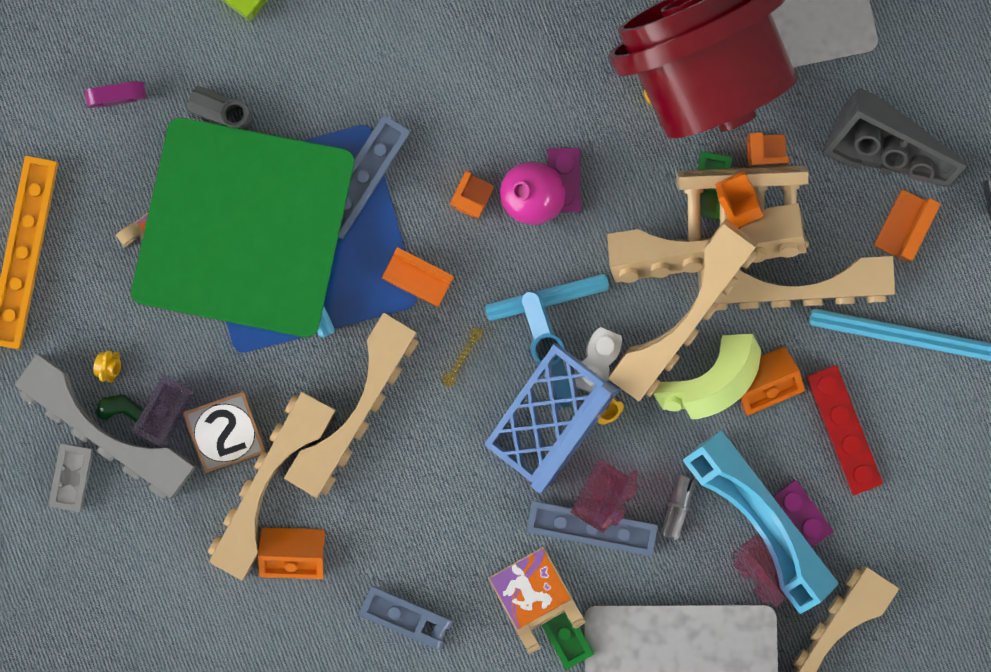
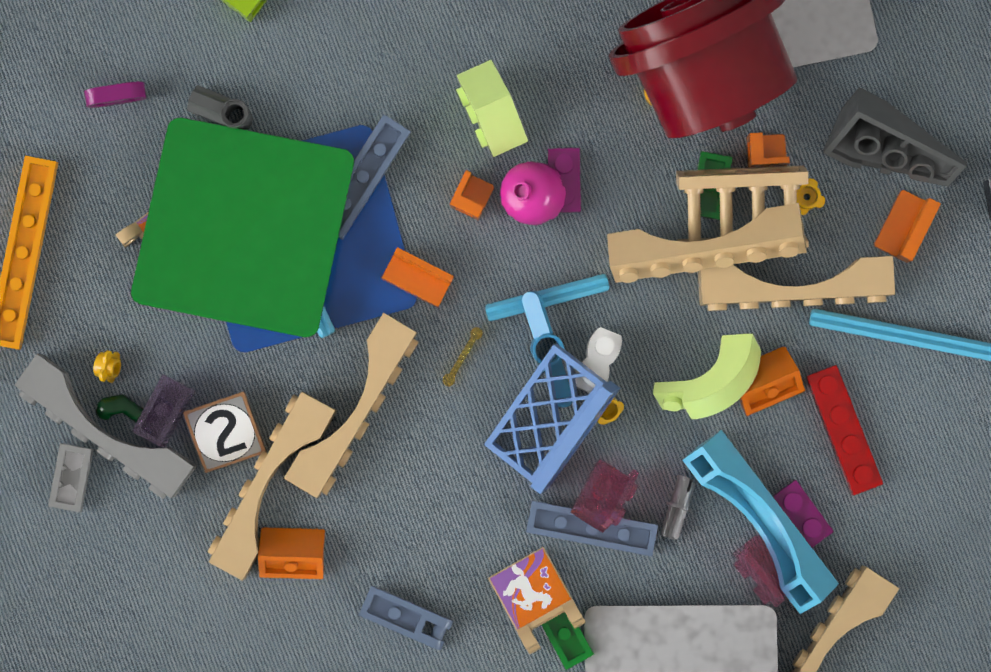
tan arch [608,219,758,401] -> none
orange panel [715,172,764,228] -> none
none -> yellowish green brick [456,60,528,157]
none -> yellow plate [797,178,825,215]

